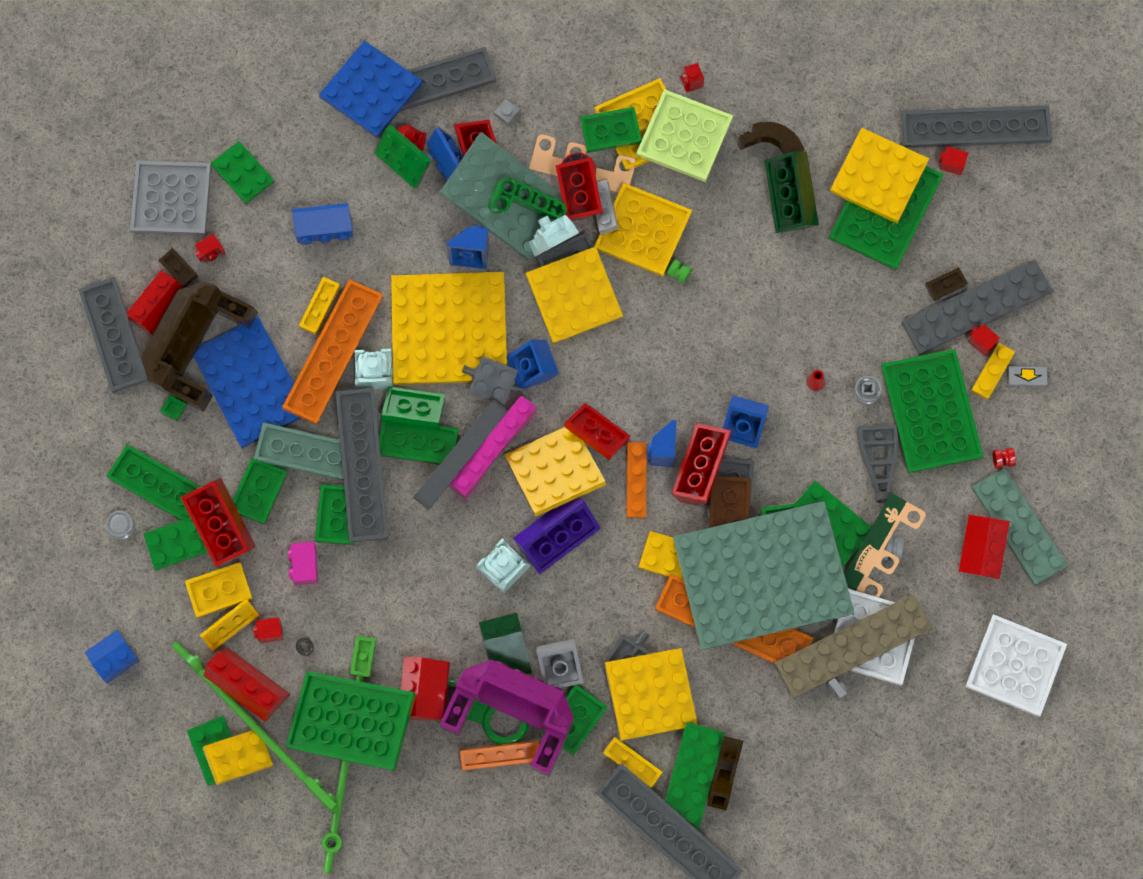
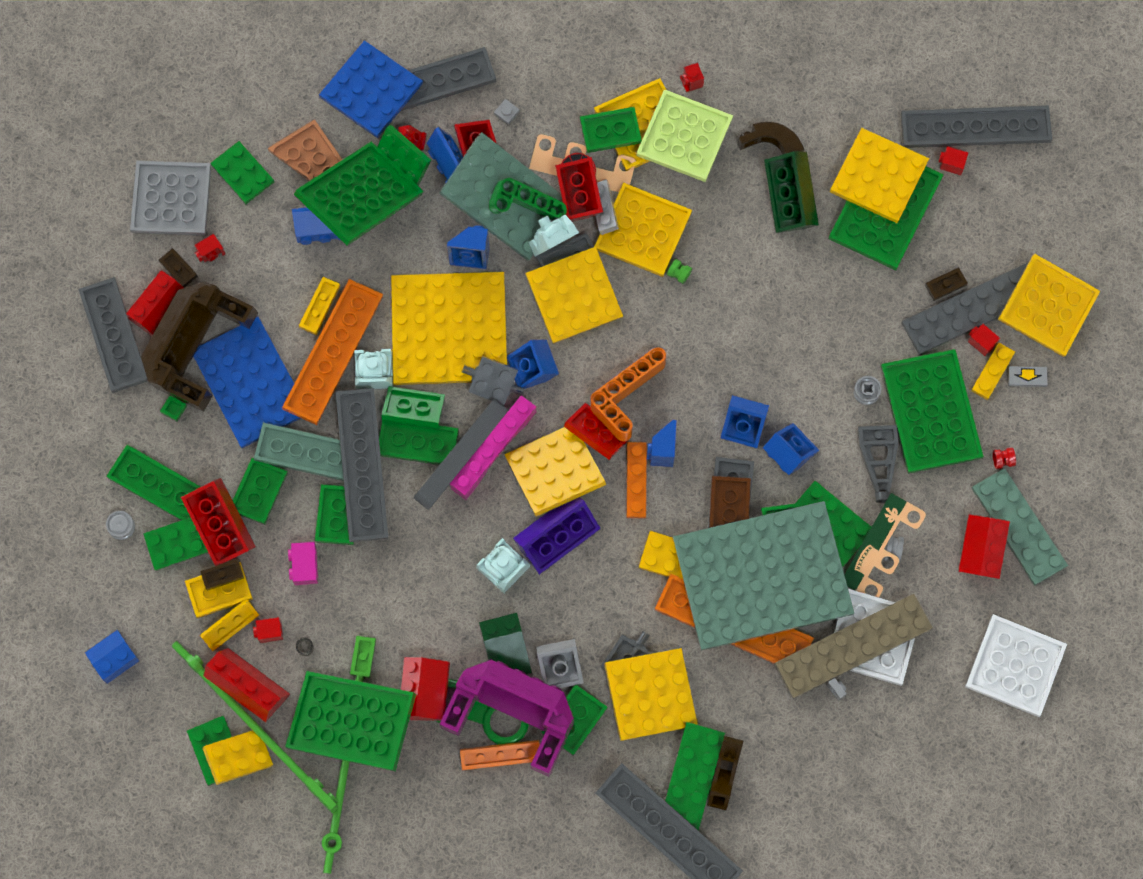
yellow plate [603,737,663,788] -> none
red slope [671,423,732,506] -> none
red cone [806,370,825,391] -> none
none -> dark brown plate [200,559,244,591]
none -> nougat wing [268,120,343,181]
none -> green plate [294,141,423,246]
none -> orange beam [591,347,666,441]
none -> blue slope [763,423,819,475]
none -> yellow plate [998,254,1100,357]

